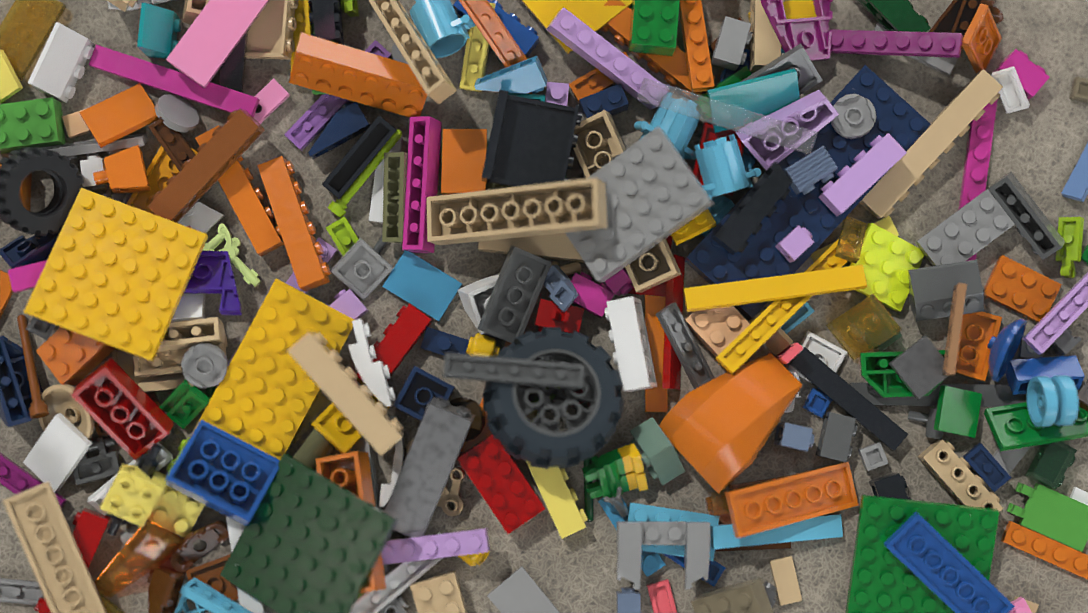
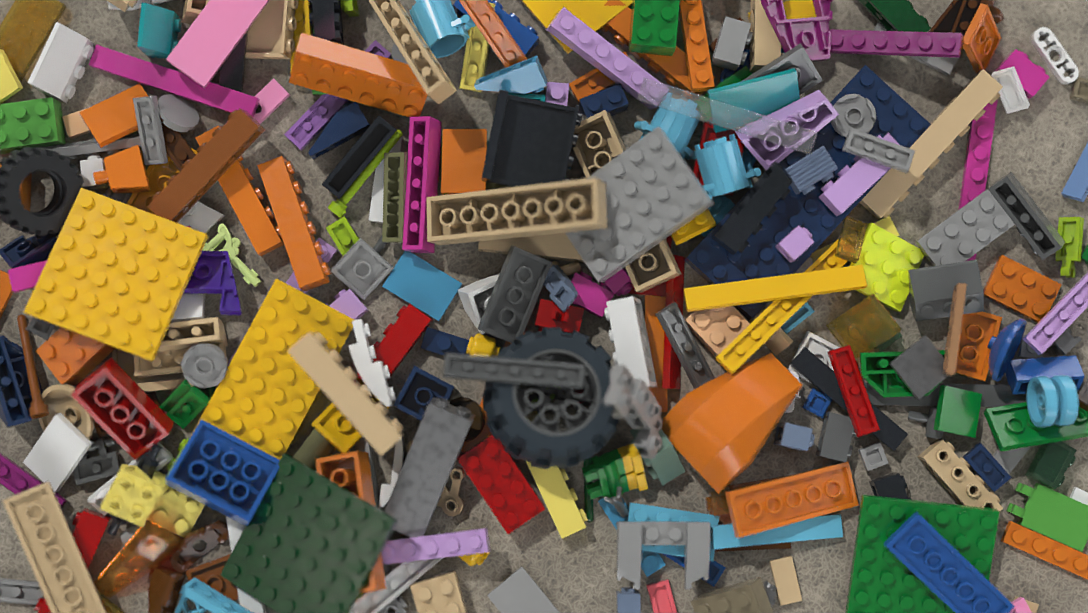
coral tile [775,343,803,364] -> none
none -> light grey tile [133,96,168,165]
none -> light grey bracket [603,364,663,459]
none -> red tile [827,345,880,437]
none -> light grey tile [842,128,915,173]
none -> white beam [1031,27,1079,84]

